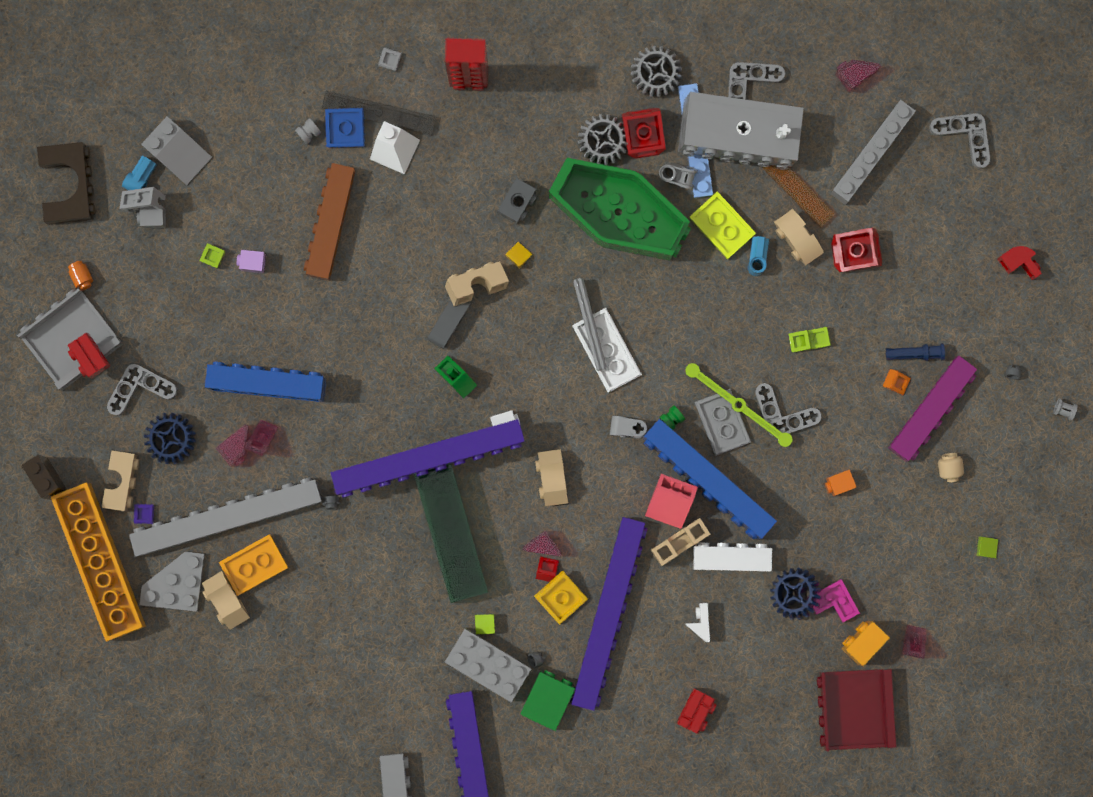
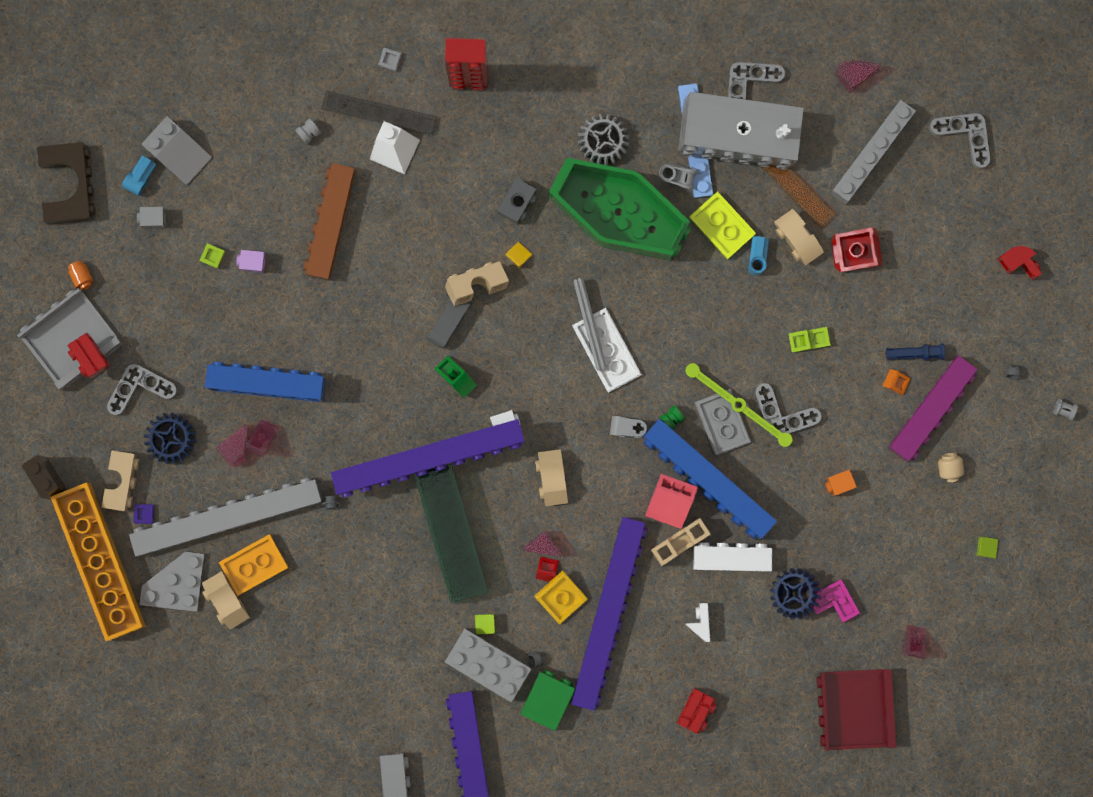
light grey hinge [119,187,166,213] -> none
blue tile [325,108,365,147] -> none
red slope [621,108,666,159] -> none
light grey gear [631,46,682,97] -> none
light orange brick [841,621,890,666] -> none

